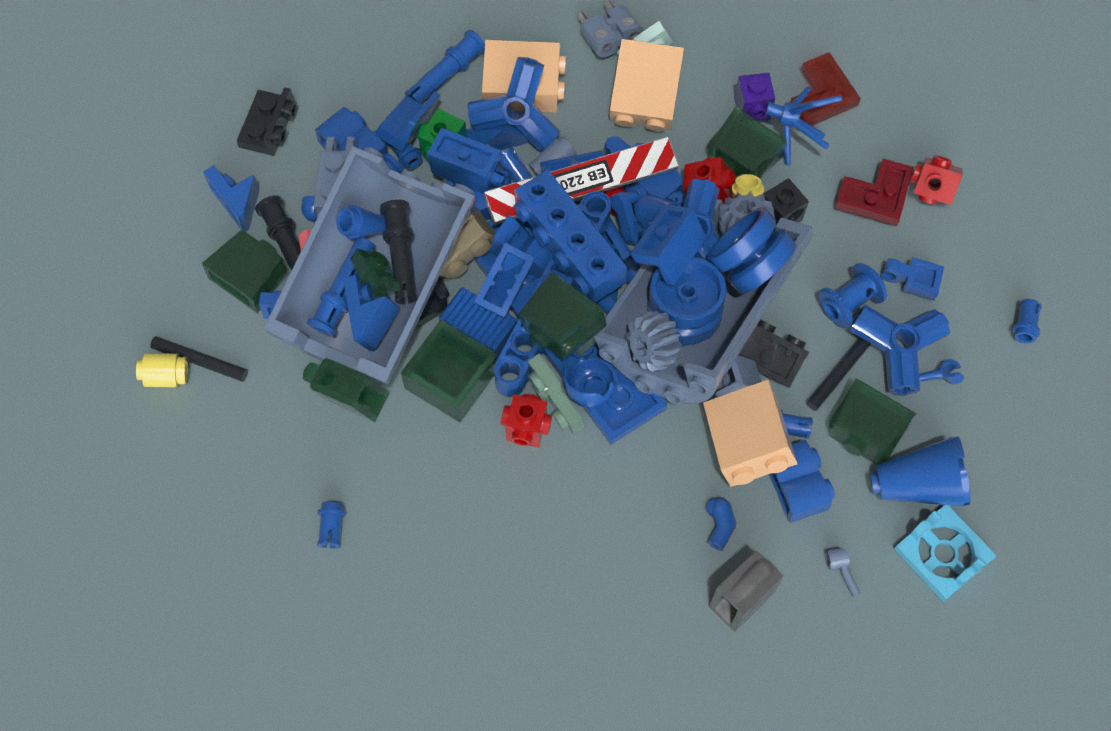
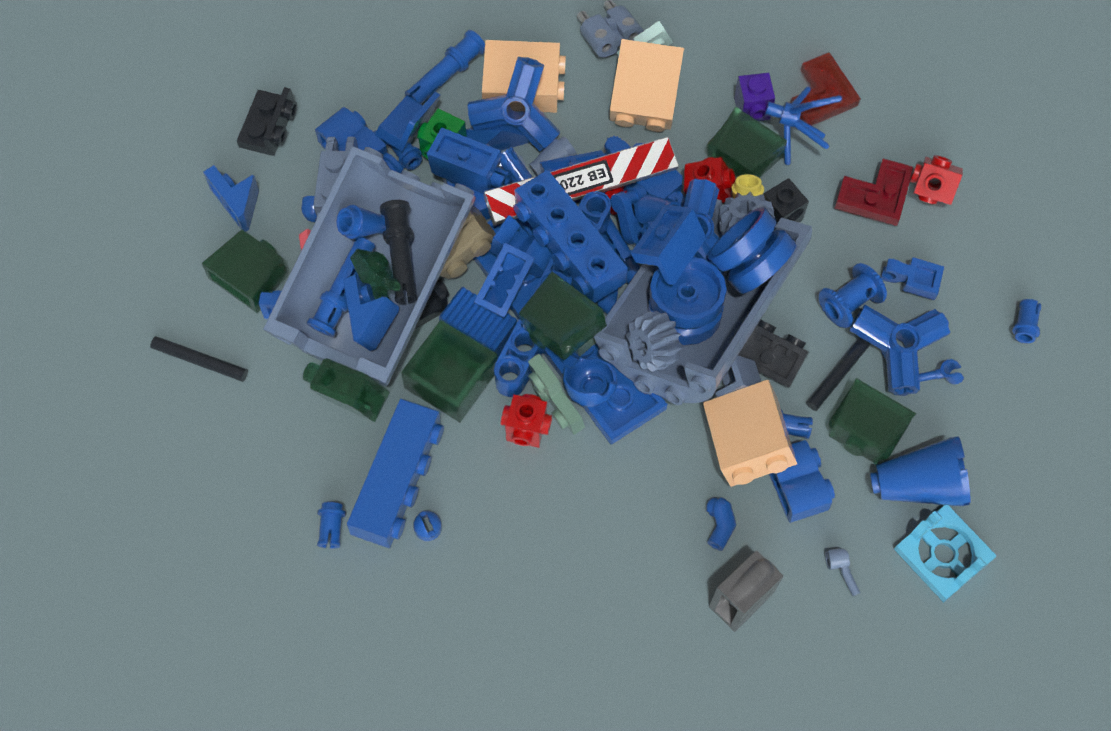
light yellow brick [136,353,188,388] -> none
black pin [255,195,301,271] -> none
none -> blue brick [347,399,444,548]
none -> blue hinge [413,511,442,541]

